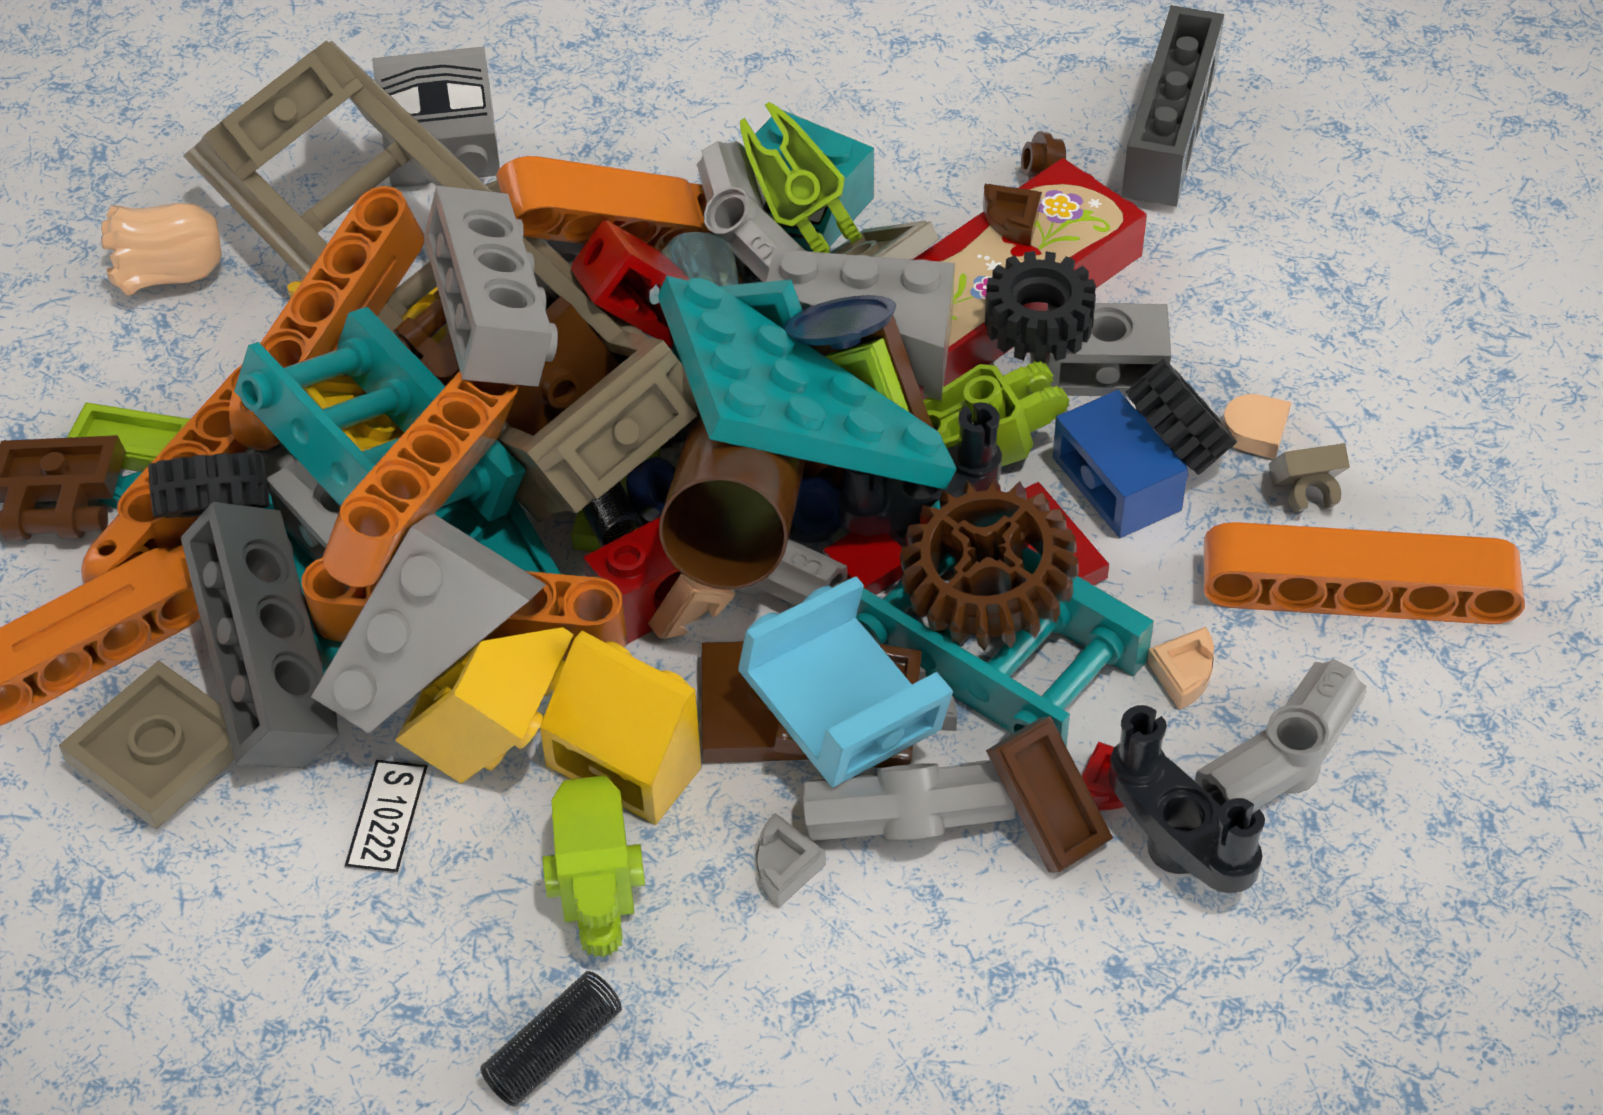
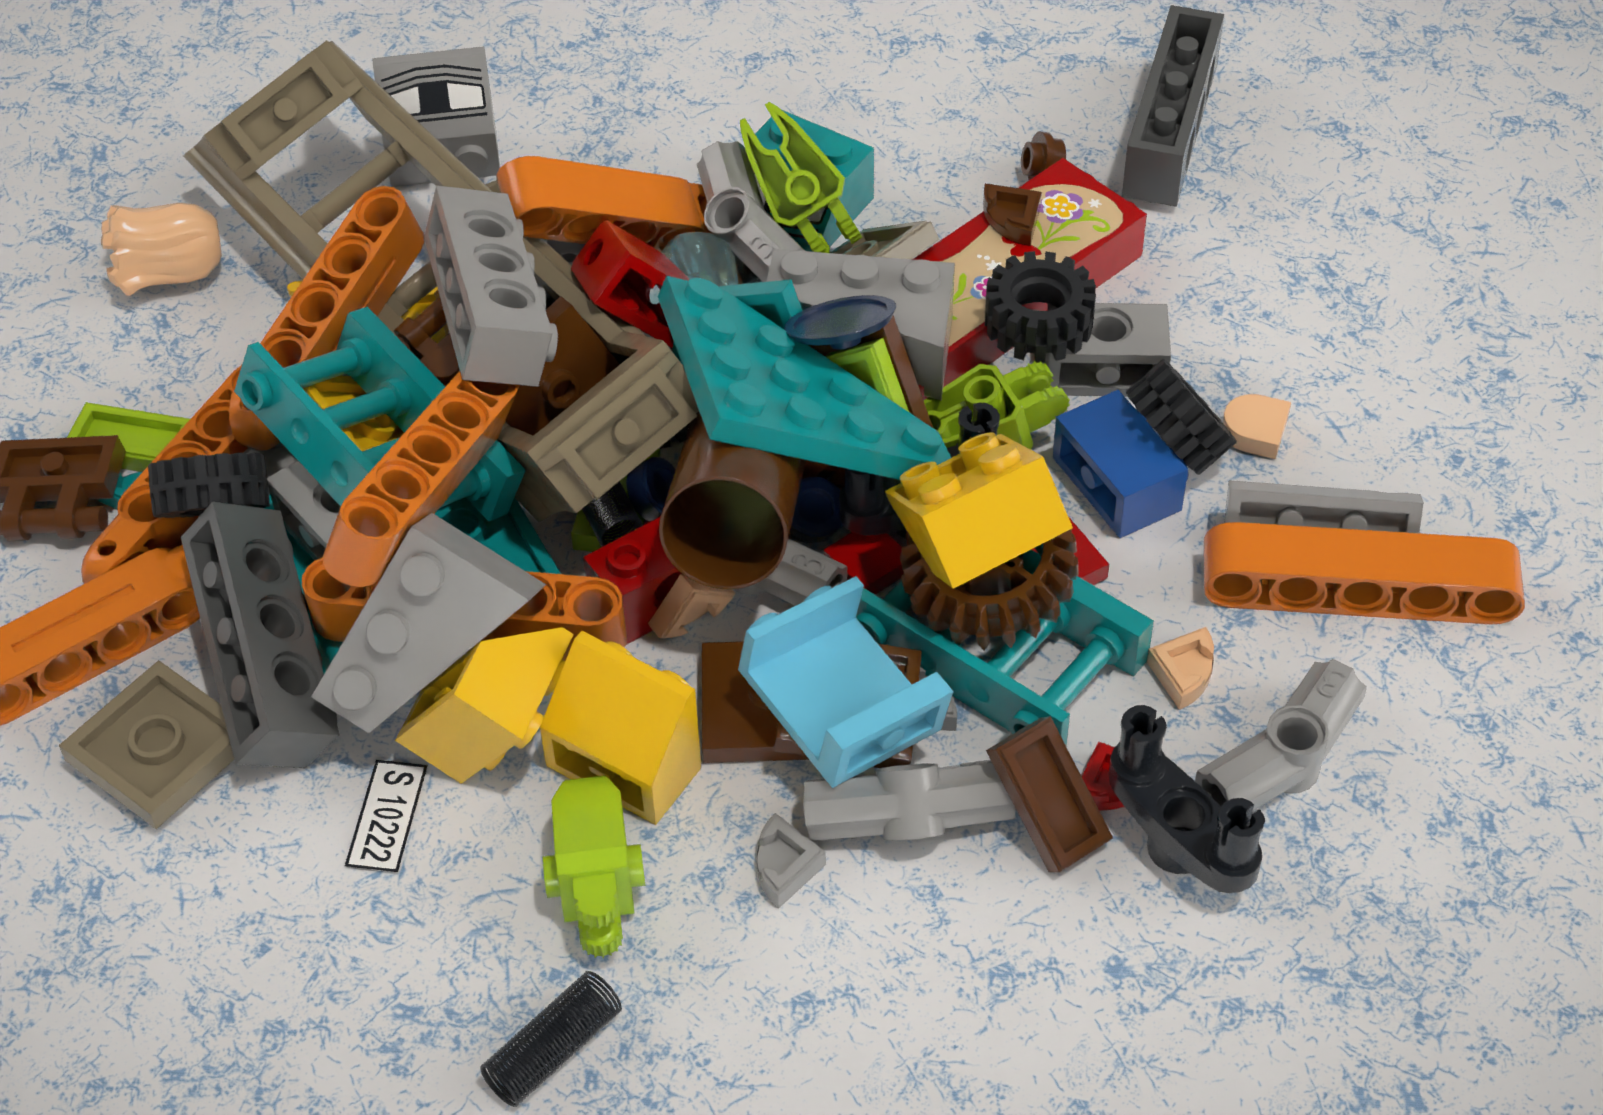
dark tan tile [1269,443,1350,513] -> none
none -> yellow slope [885,432,1073,589]
none -> light grey hinge [1224,480,1424,533]

